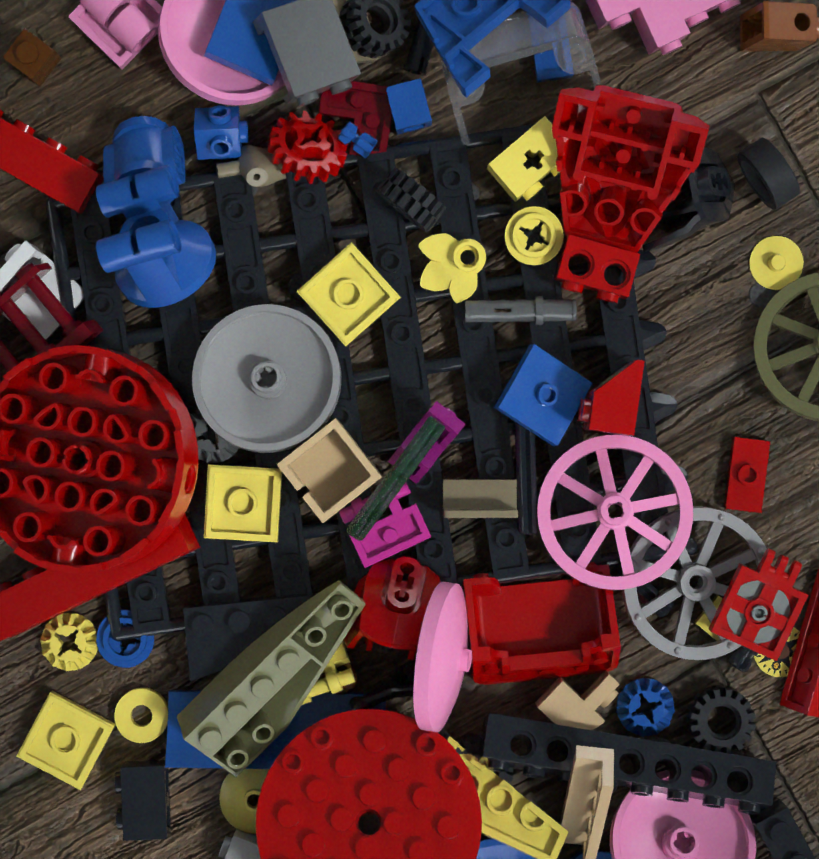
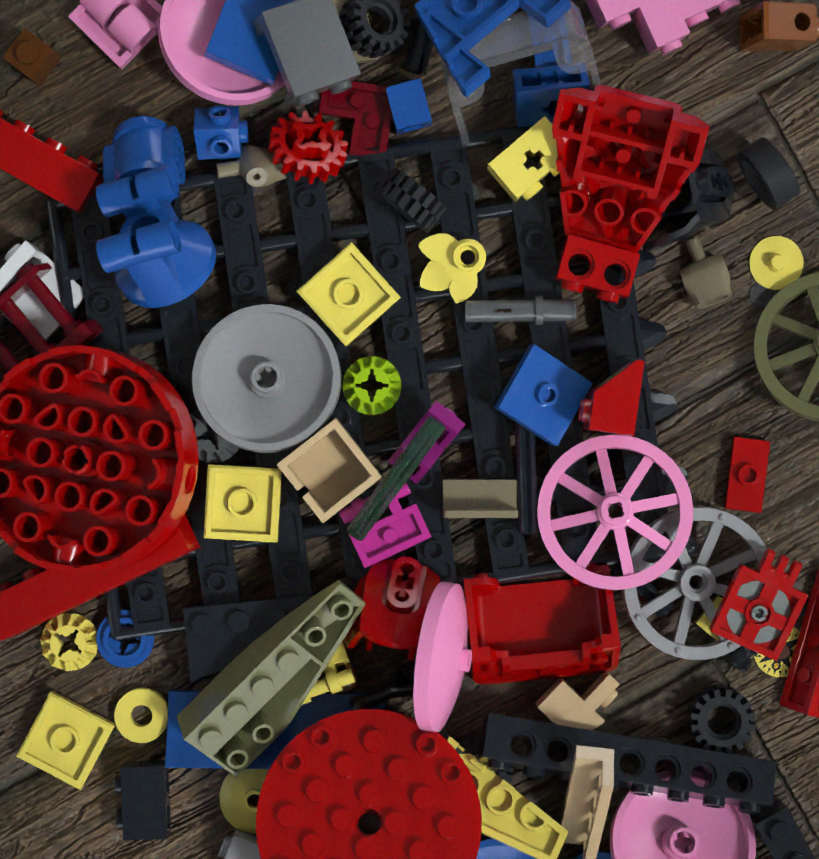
blue piece [338,122,378,159] -> none
light yellow gear [504,206,564,266] -> none
blue gear [616,678,675,737] -> none
none -> lime gear [342,356,401,415]
none -> blue brick [513,63,590,127]
none -> dark tan piece [679,238,733,309]

